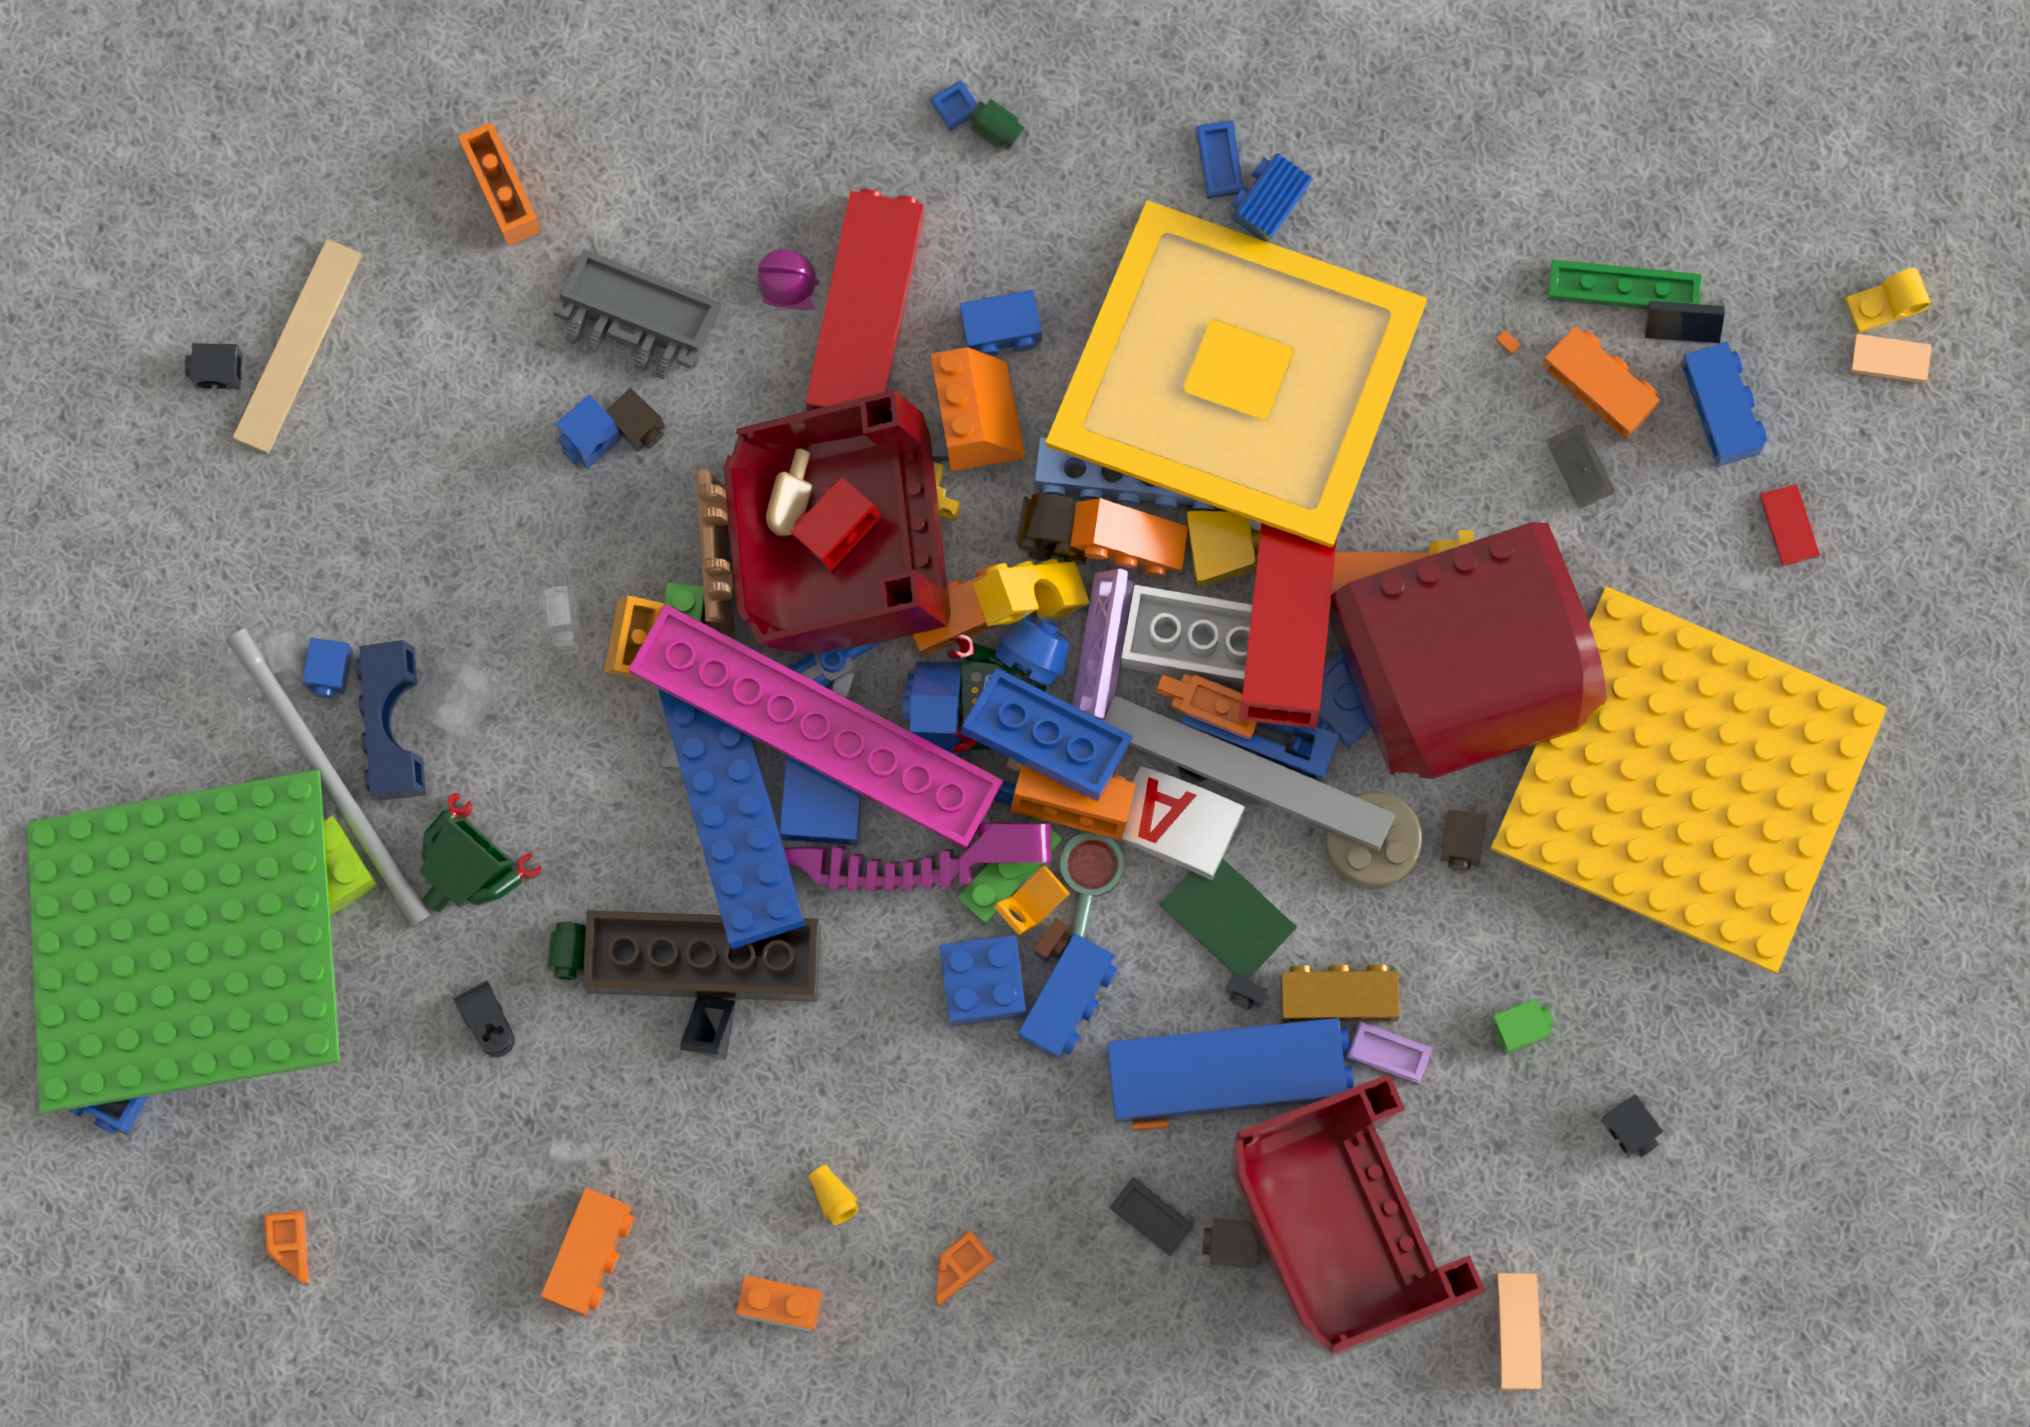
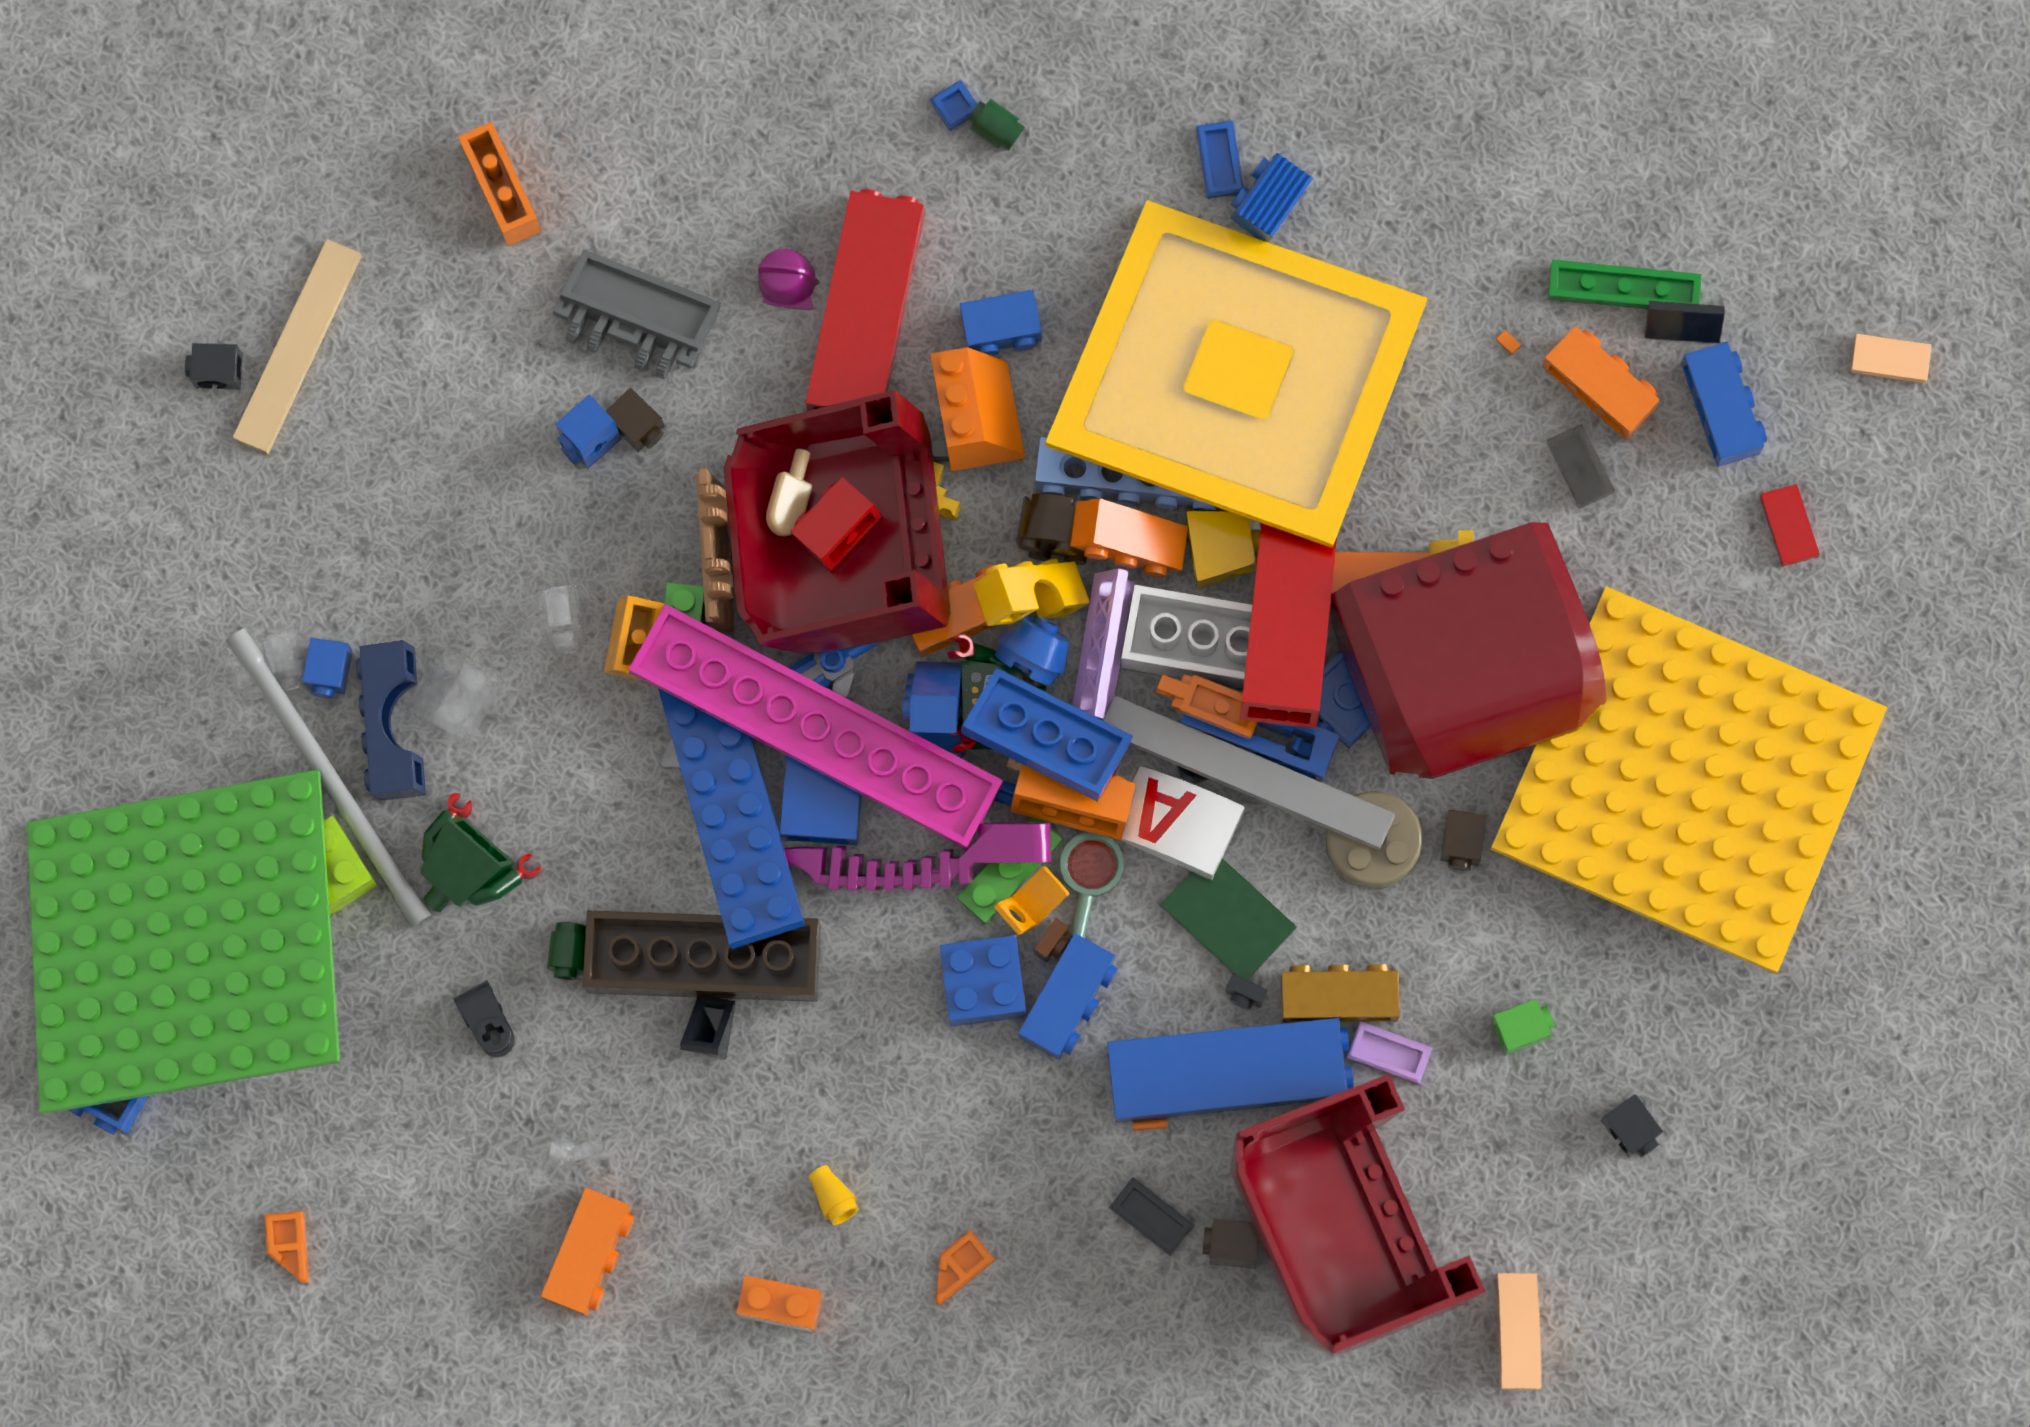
yellow plate [1845,268,1931,334] -> none

